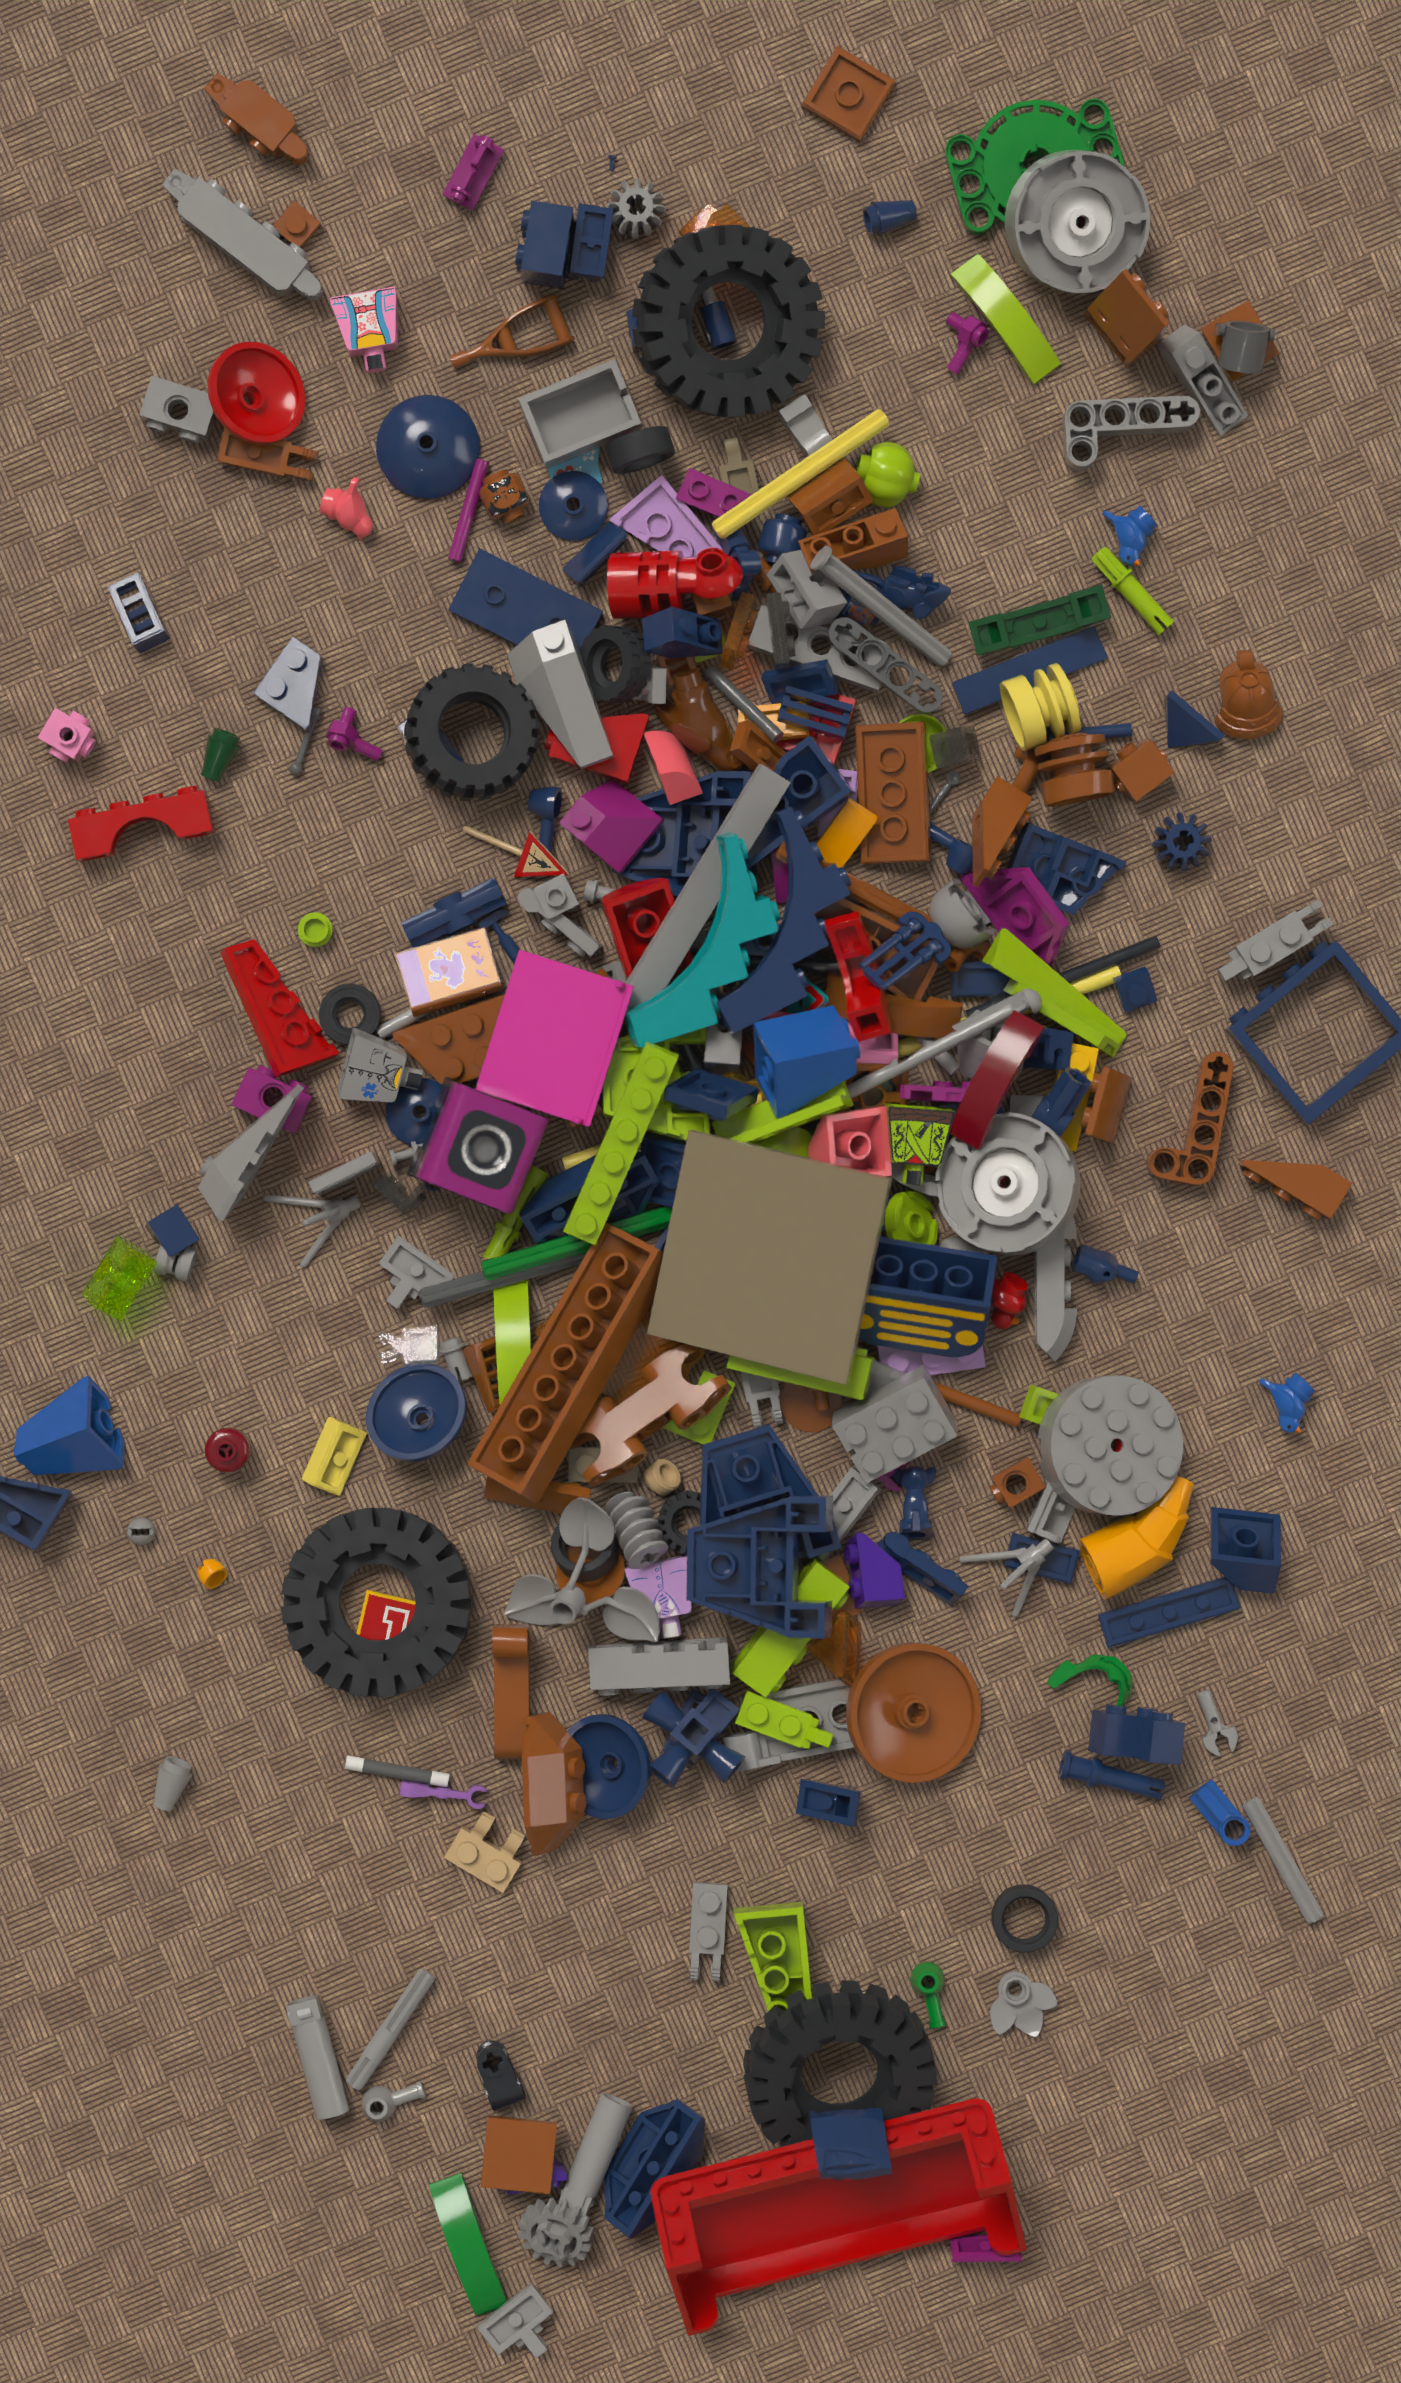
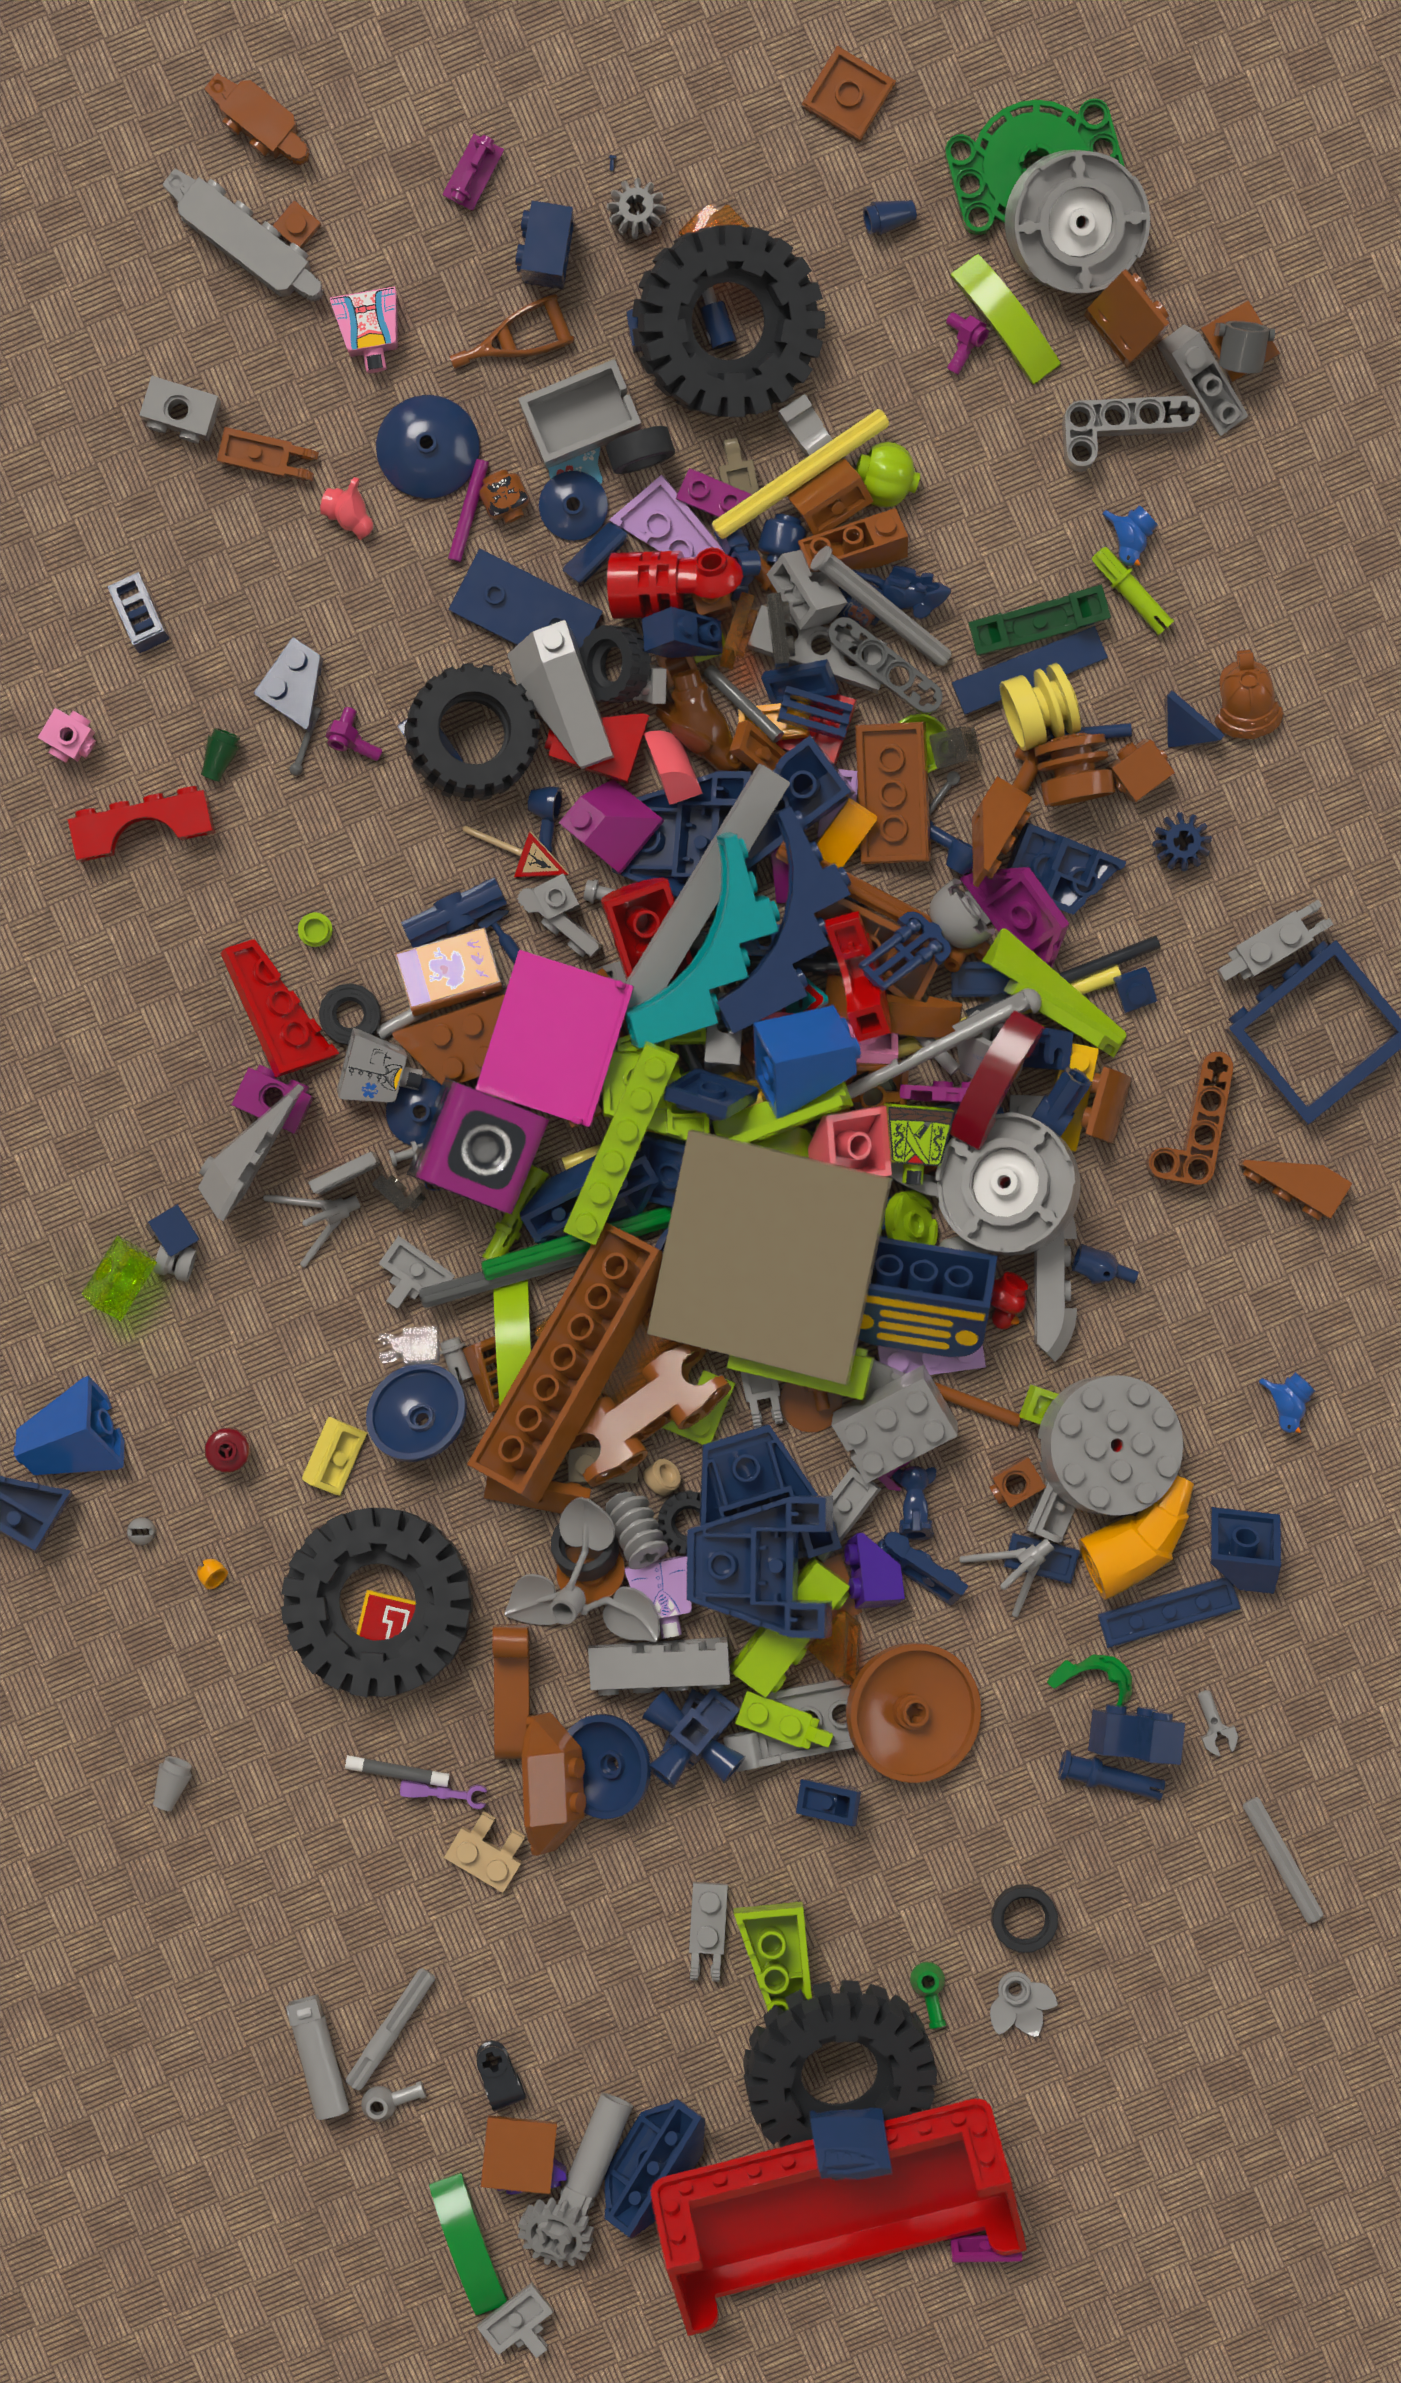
red dish [207,342,305,444] -> none
dark blue hinge [567,203,613,282] -> none
blue piece [1188,1779,1251,1846] -> none

